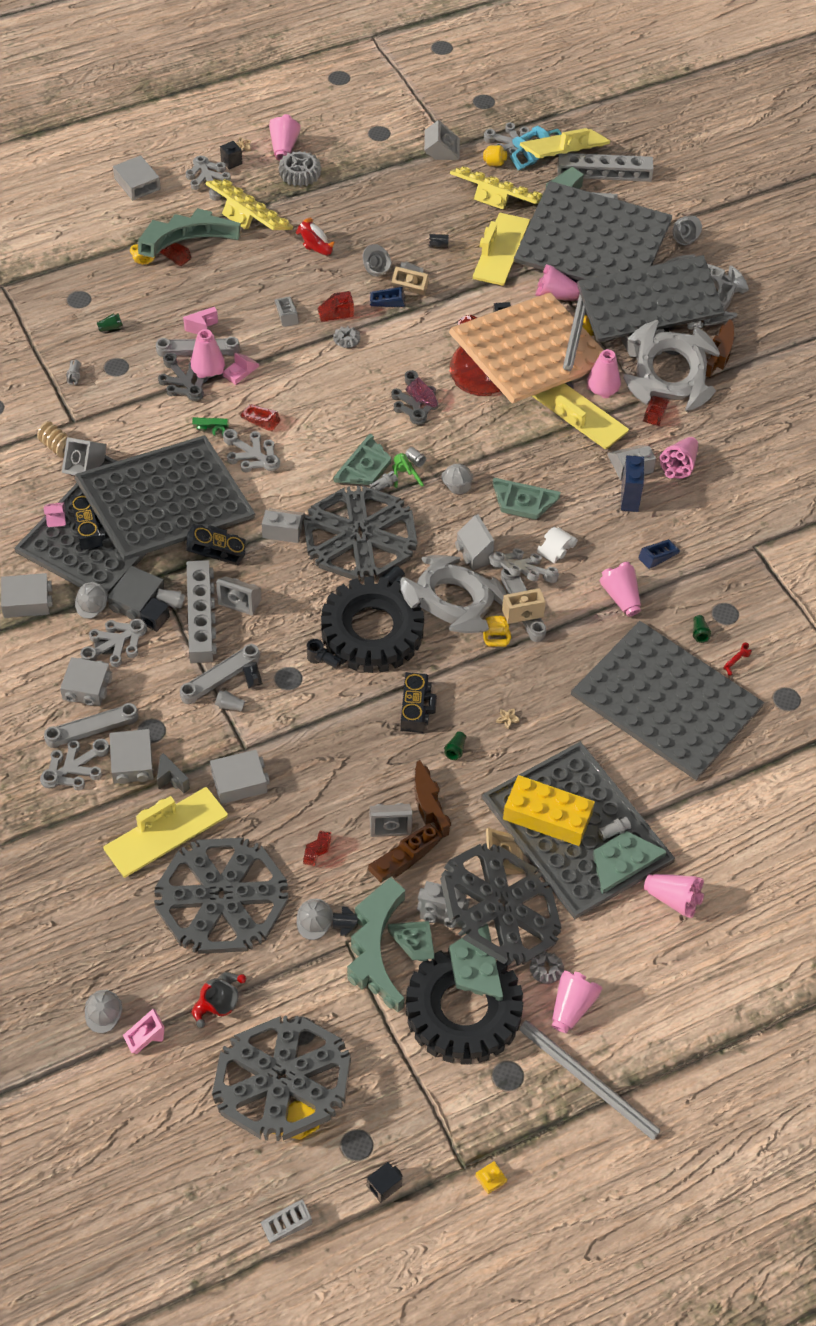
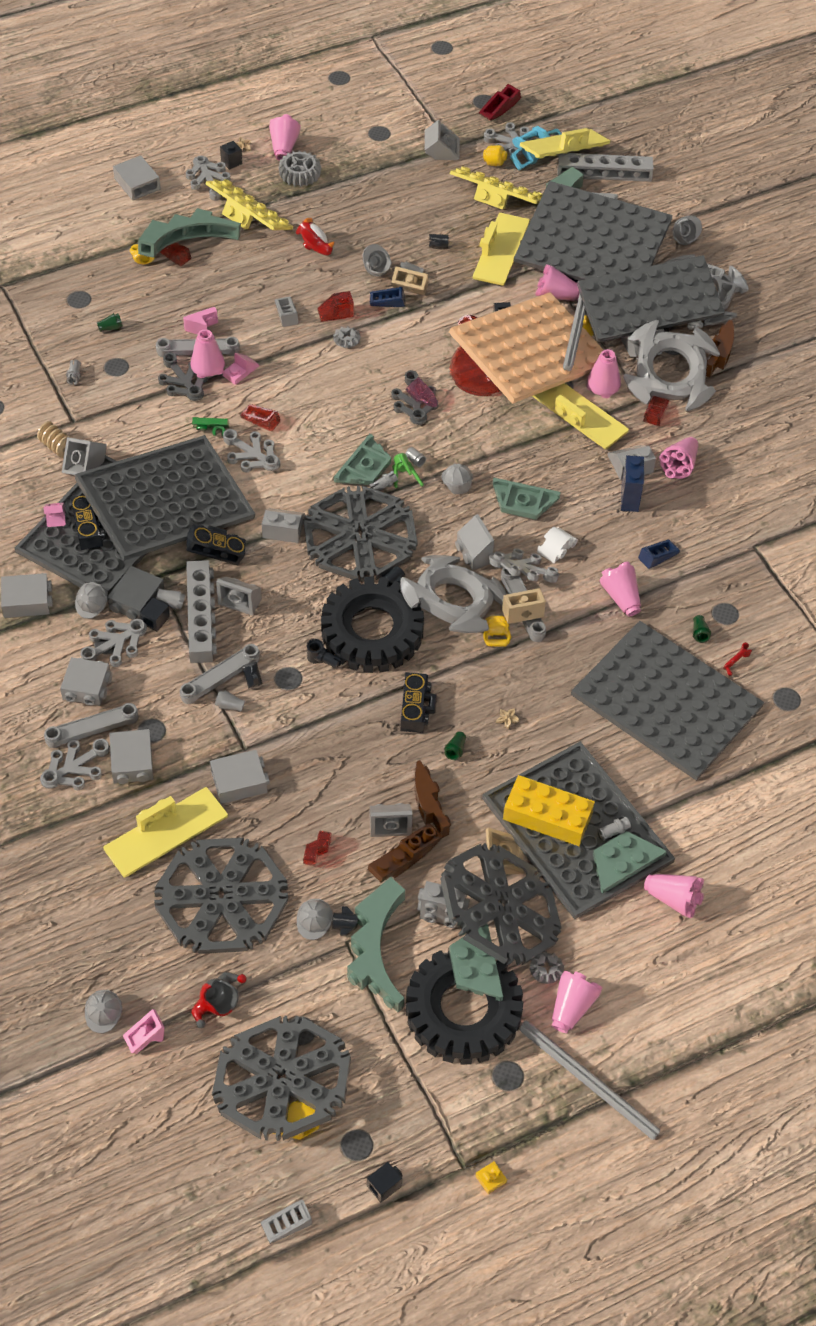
dark grey slope [157,753,190,793] -> none
sand green wing [387,921,434,961] -> none
none -> dark red slope [479,84,522,121]

